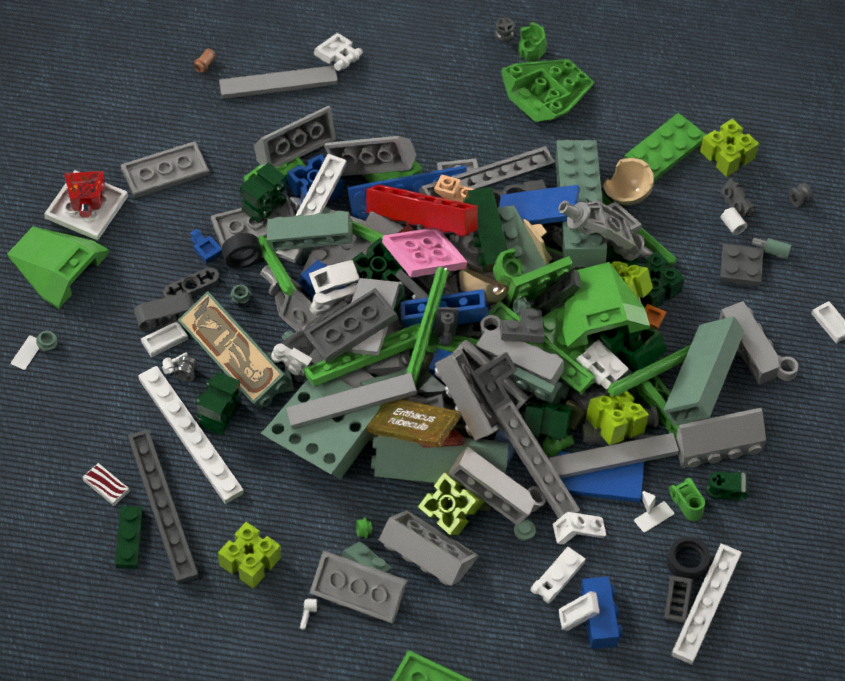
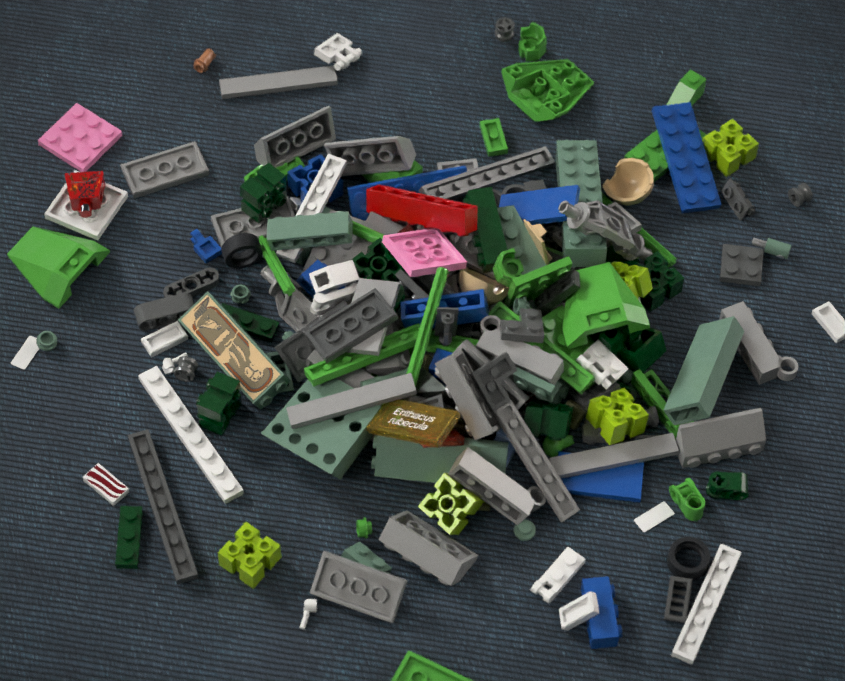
white plate [271,344,312,376] -> none
light nougat slope [434,175,473,203] -> none
white bracket [553,512,606,544] -> none
bright green axle [607,345,691,396] -> none
white piece [642,491,655,514] -> none
orange plate [645,304,666,330] -> none
white piece [721,208,747,235] -> none
none -> bright pink plate [38,103,122,172]
none -> dark green plate [222,303,280,343]
none -> bright green plate [480,118,508,157]
none -> blue plate [652,102,722,213]
none -> bright green slope [666,69,706,106]

